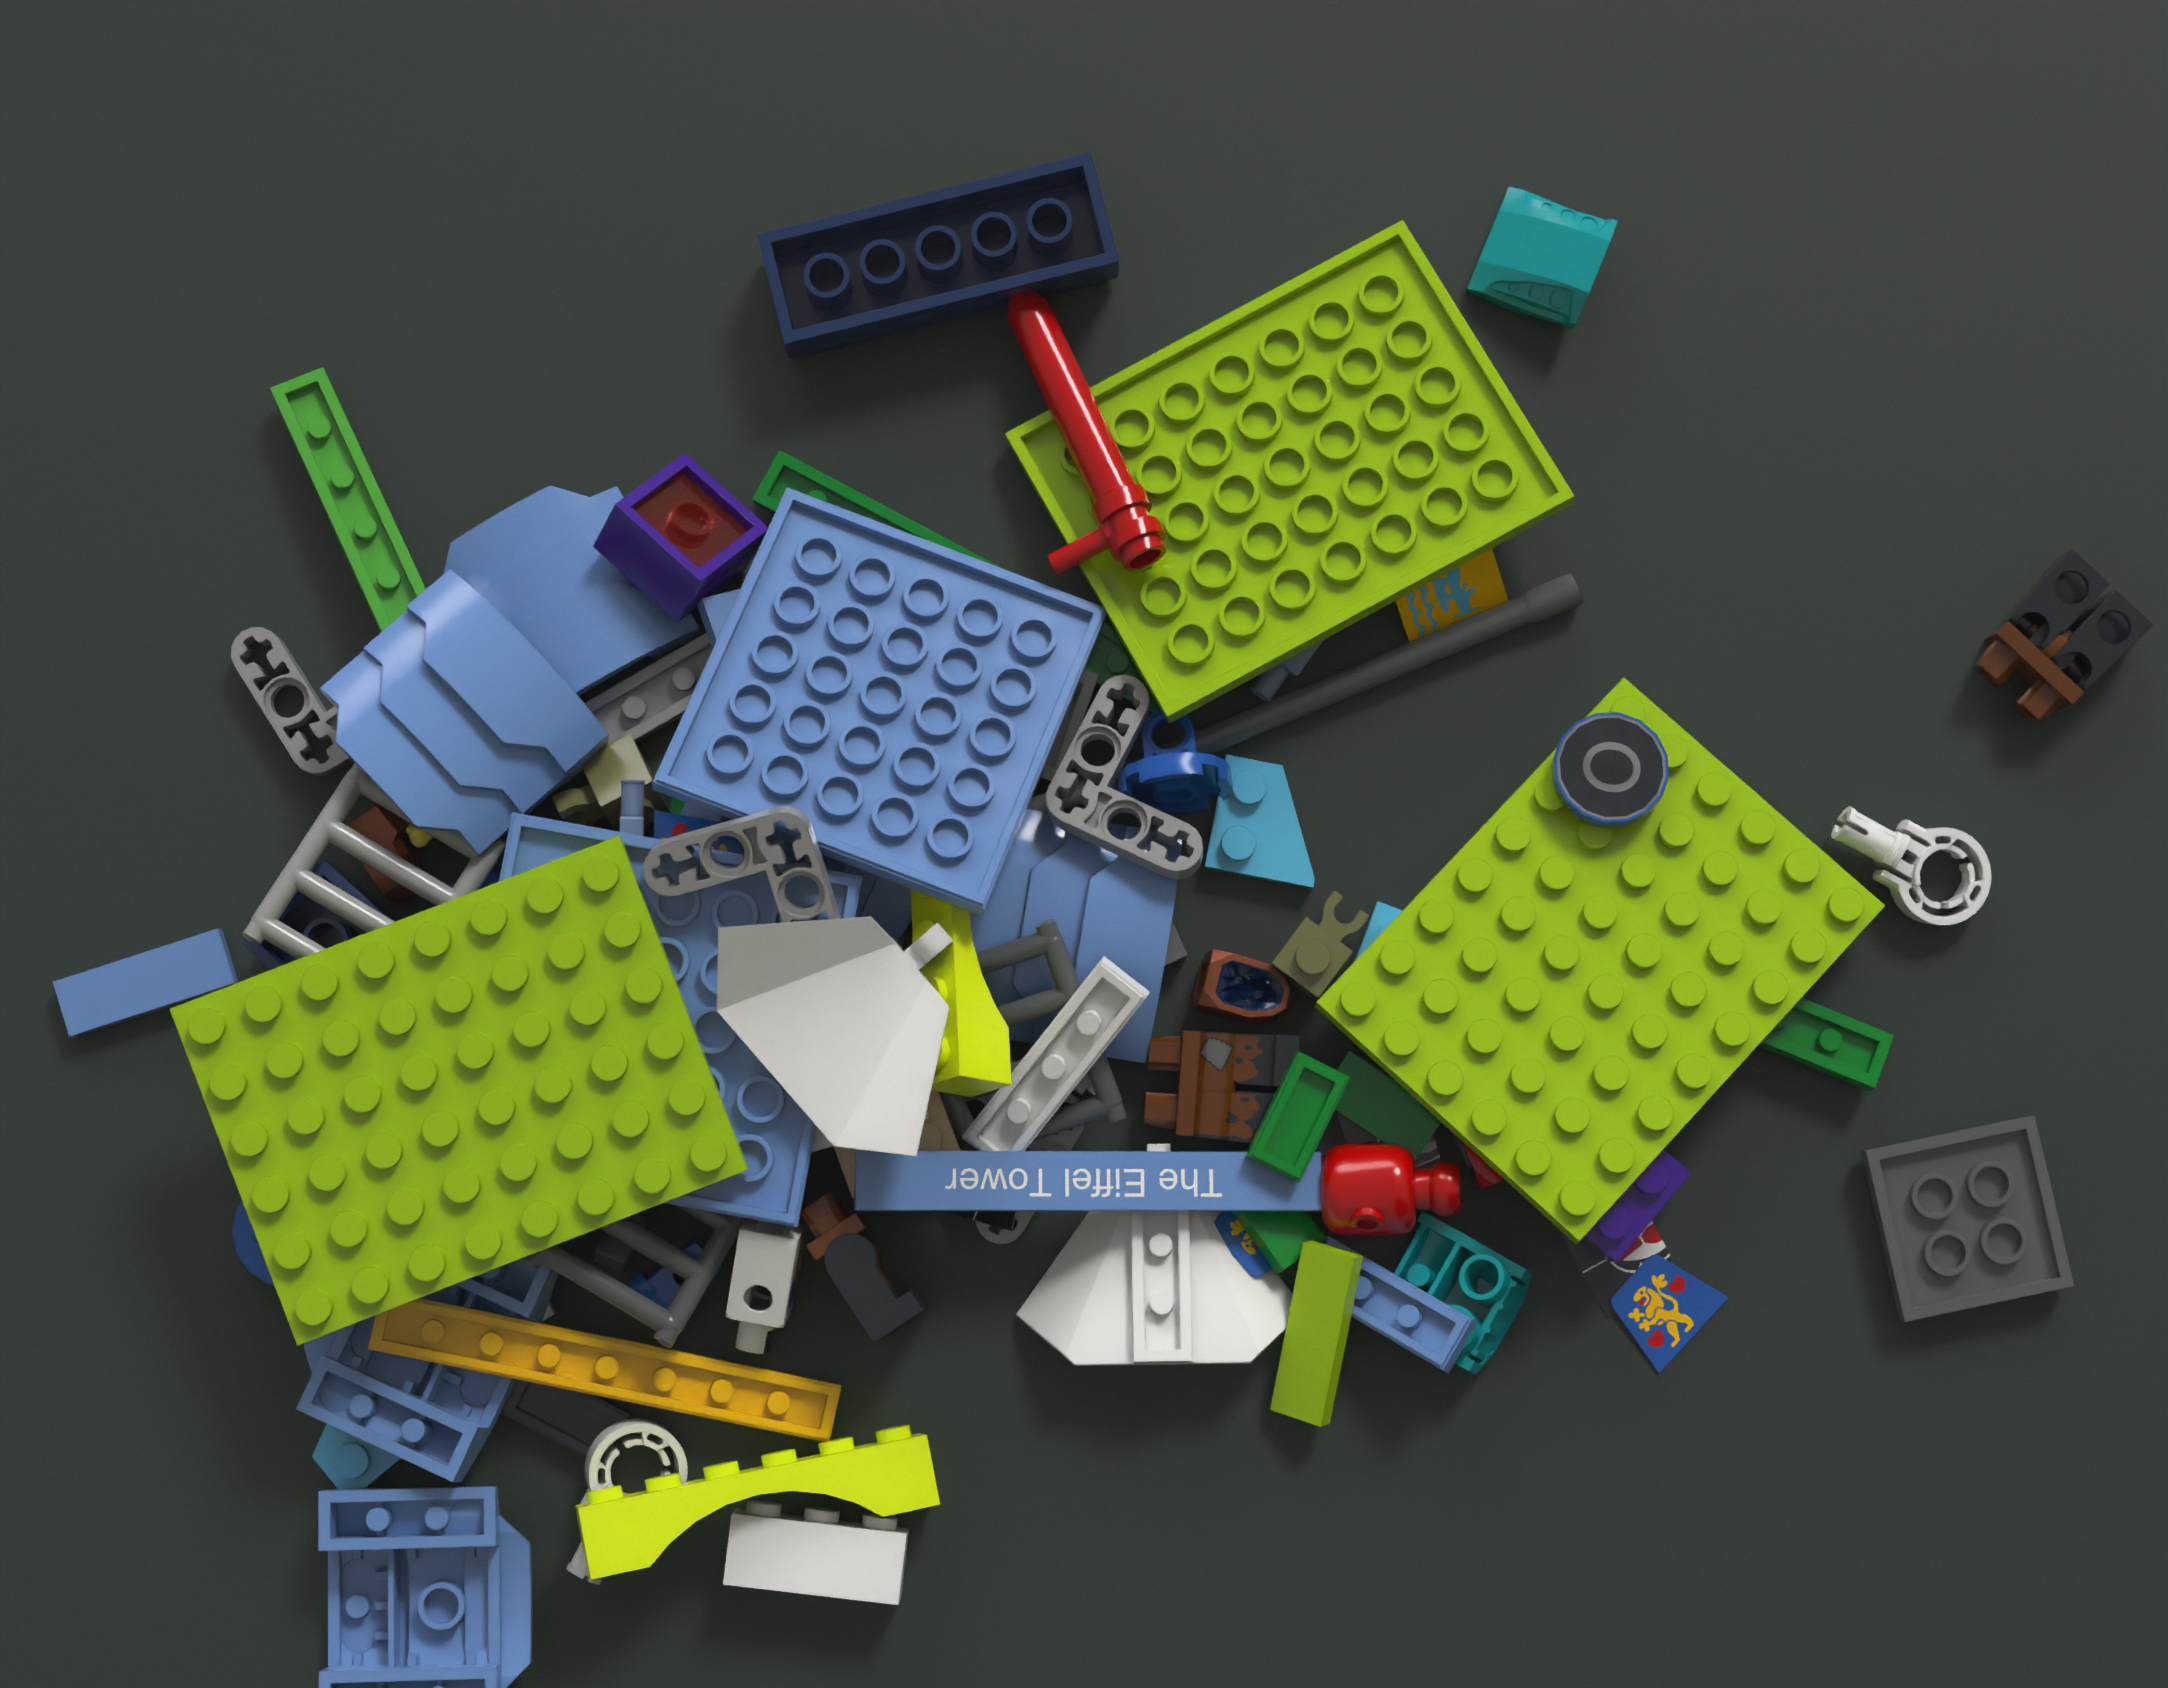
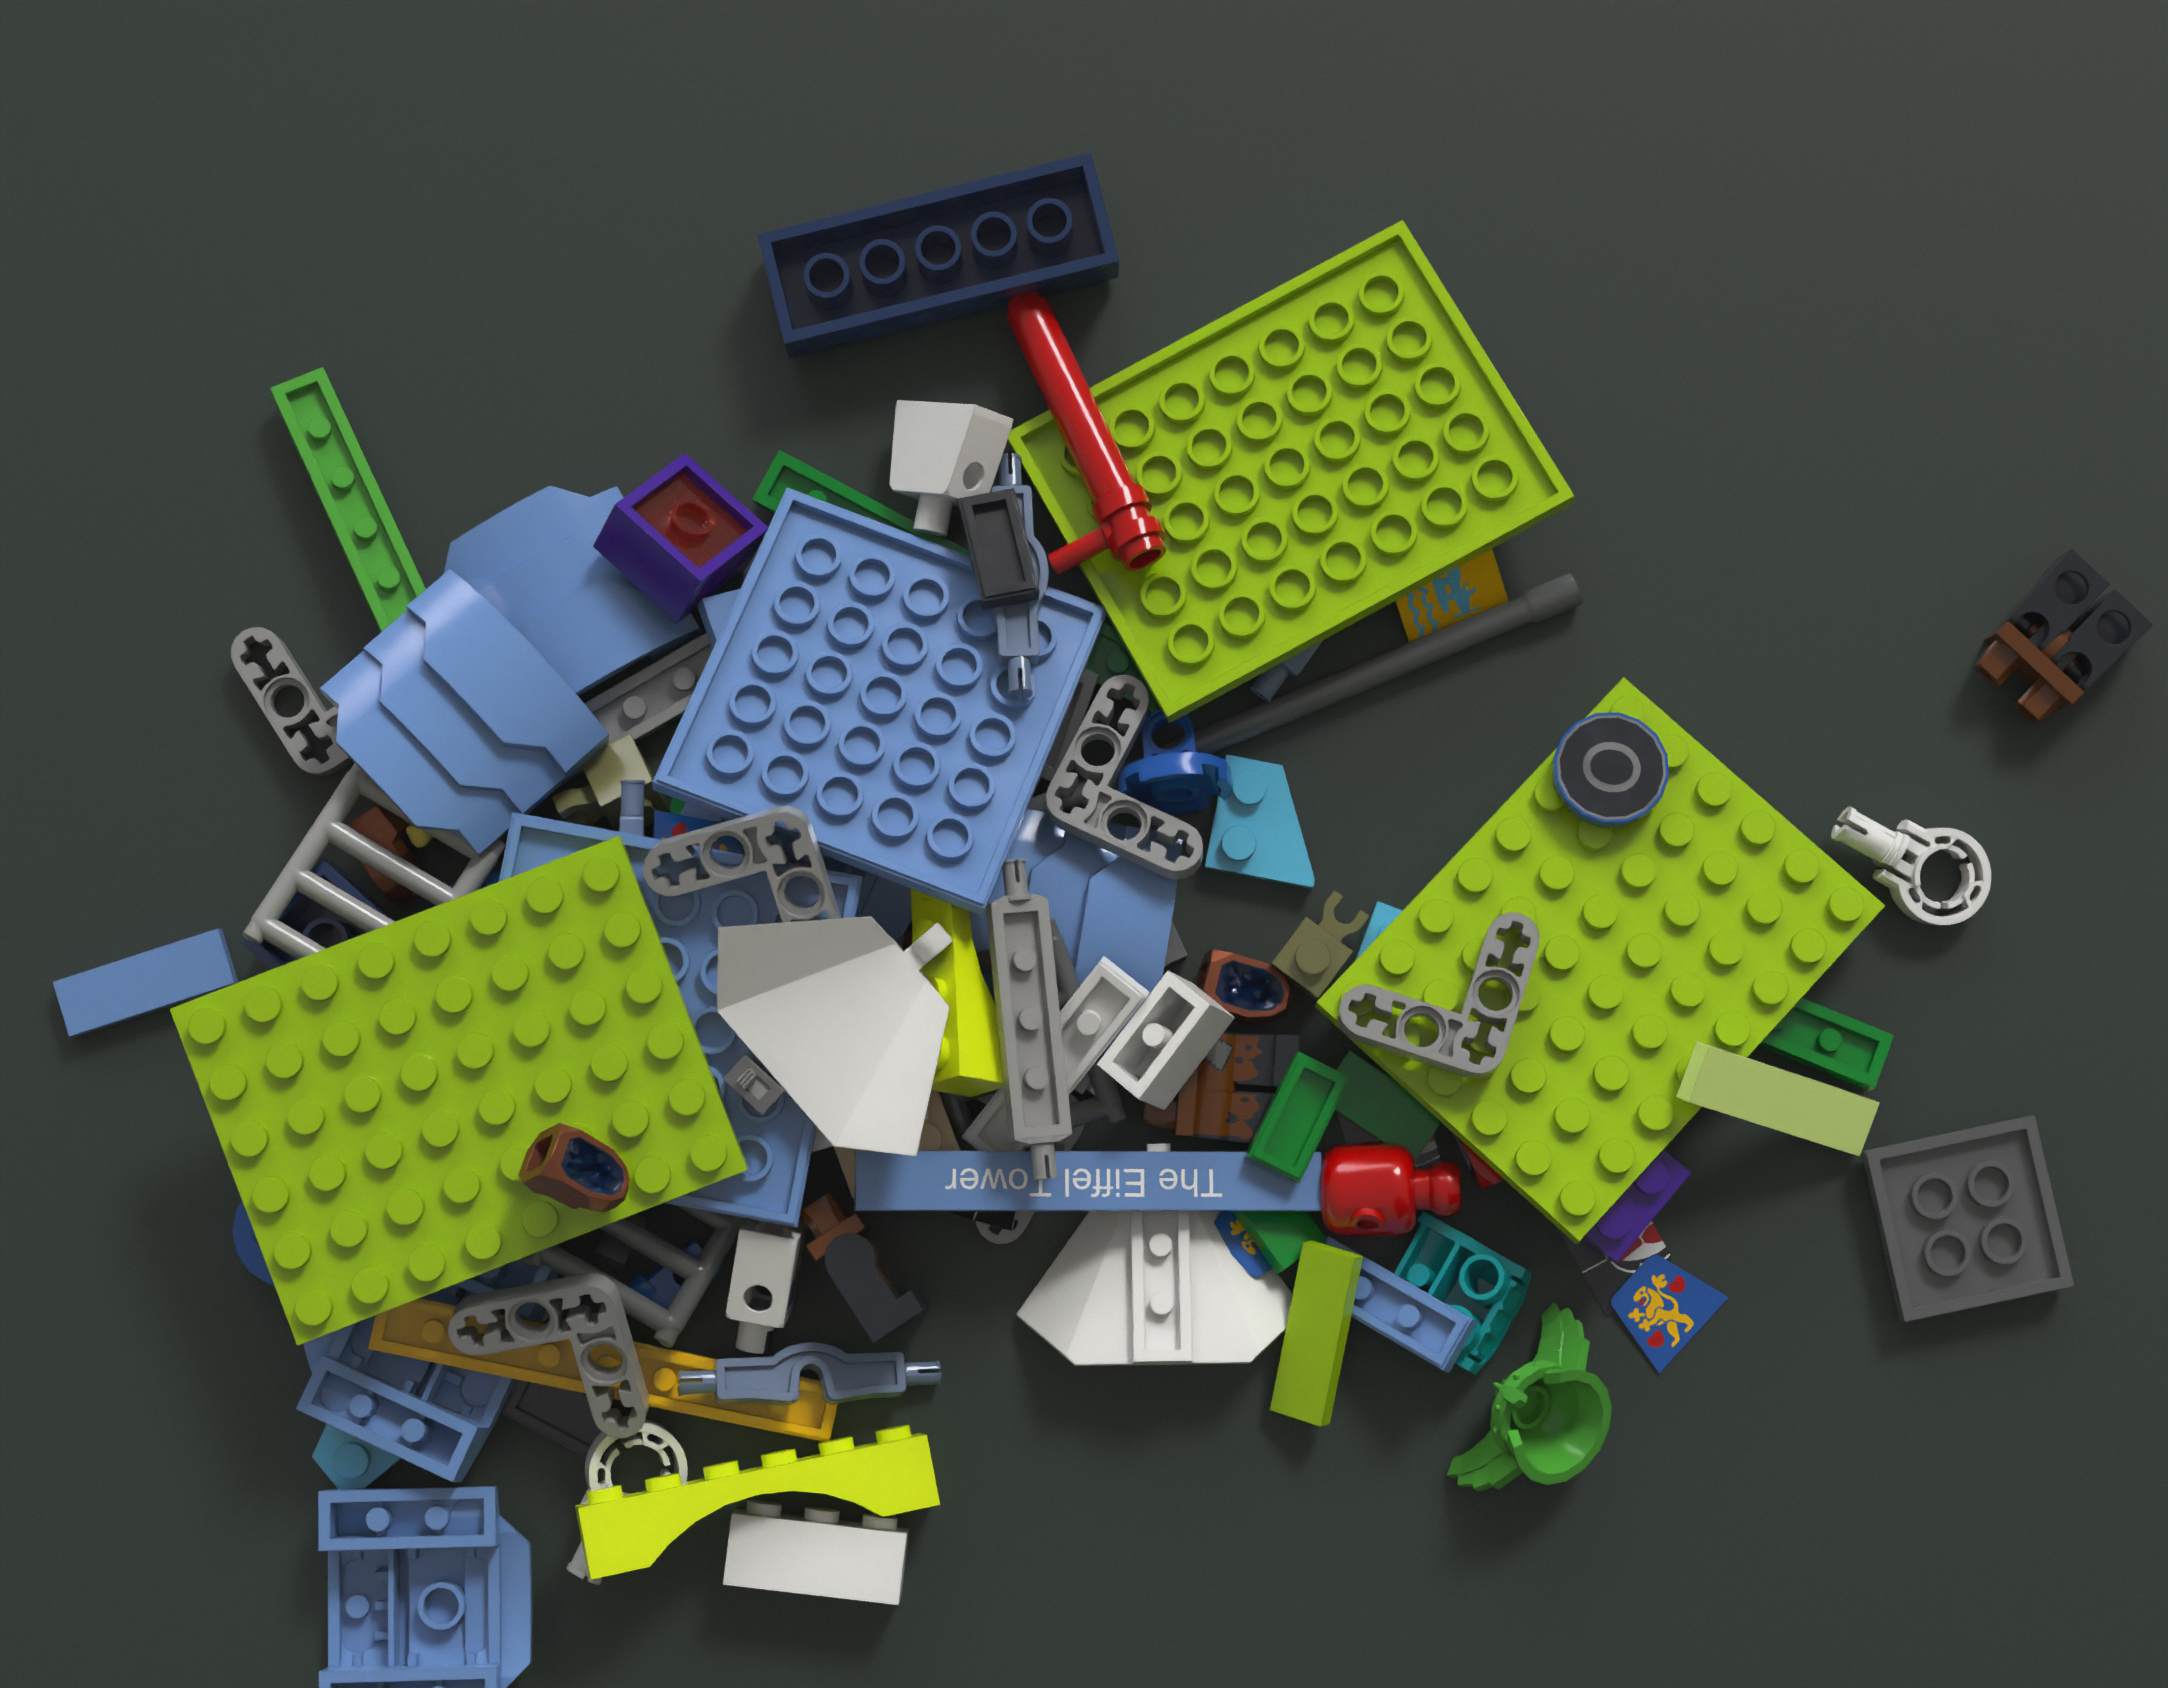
teal slope [1465,187,1618,329] -> none
none -> light grey beam [448,1273,650,1438]
none -> copper rock [518,1123,630,1212]
none -> sand blue piece [677,1342,941,1406]
none -> flat silver piece [723,1054,786,1115]
none -> white torso [889,400,1013,536]
none -> black tile [958,488,1040,610]
none -> light grey plate [986,859,1072,1180]
none -> sand blue piece [991,453,1049,699]
none -> white brick [1097,971,1235,1110]
none -> light grey beam [1337,912,1540,1079]
none -> bright green helmet [1447,1302,1612,1492]
none -> yellowish green tile [1676,1041,1880,1157]

